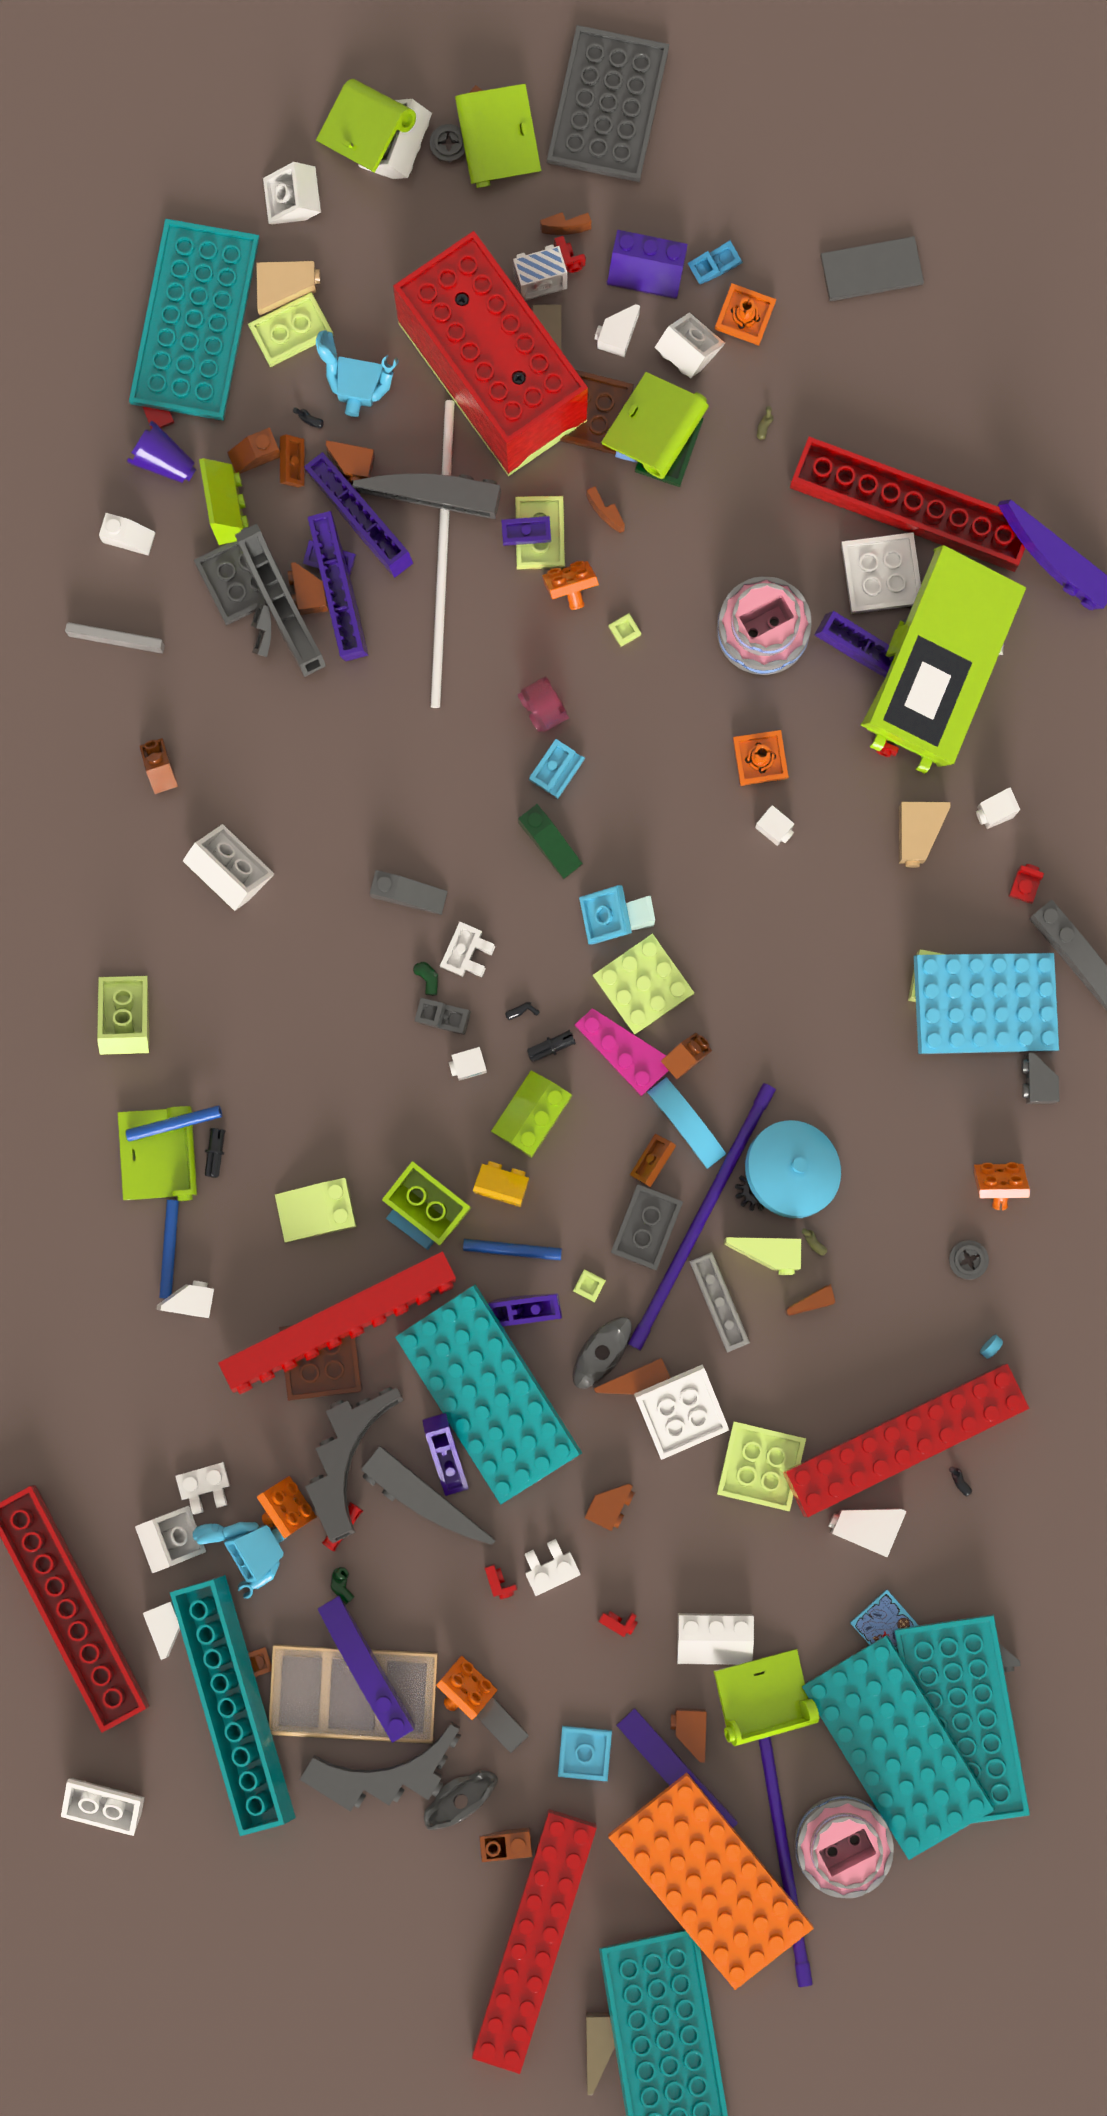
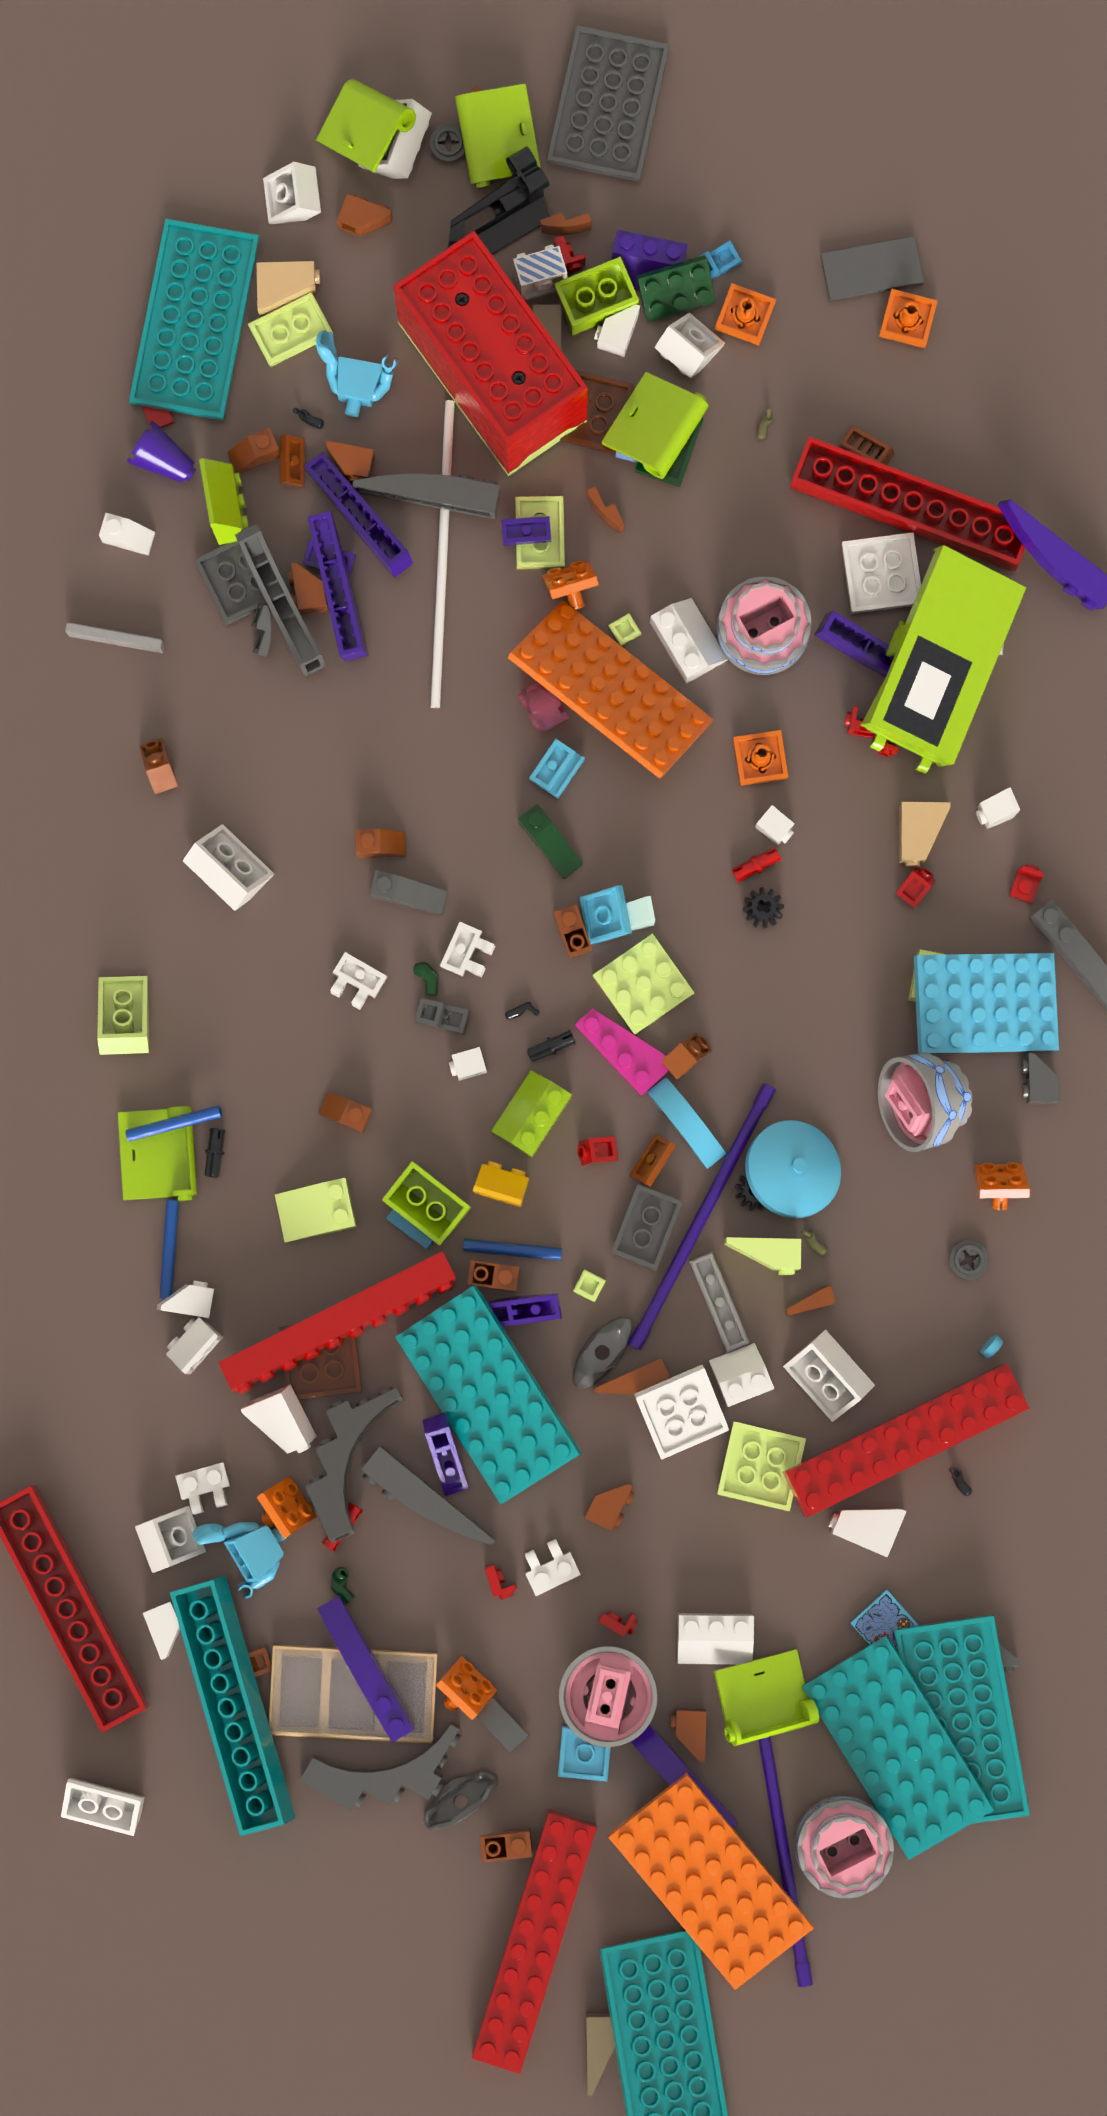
none -> white slope [166,1317,223,1374]
none -> white slope [241,1384,317,1454]
none -> dark orange slope [319,1092,373,1134]
none -> white plate [330,952,387,1010]
none -> dark orange slope [337,194,393,236]
none -> dark orange slope [355,829,406,858]
none -> black panel [448,146,550,255]
none -> dark orange slope [467,1260,520,1292]
none -> orange plate [508,600,714,779]
none -> dark orange slope [553,904,593,958]
none -> lime slope [554,257,639,336]
none -> bright pink piece [559,1646,658,1747]
none -> red bracket [577,1136,618,1166]
none -> dark green plate [636,255,716,323]
none -> white slope [650,598,728,684]
none -> white slope [709,1343,774,1407]
none -> red pin [731,847,781,883]
none -> black gear [742,887,784,929]
none -> white slope [783,1329,875,1422]
none -> dark orange slope [839,425,894,465]
none -> red bracket [844,706,876,739]
none -> piece [878,1052,972,1152]
none -> orange plate [879,289,938,348]
none -> red bracket [896,867,935,908]

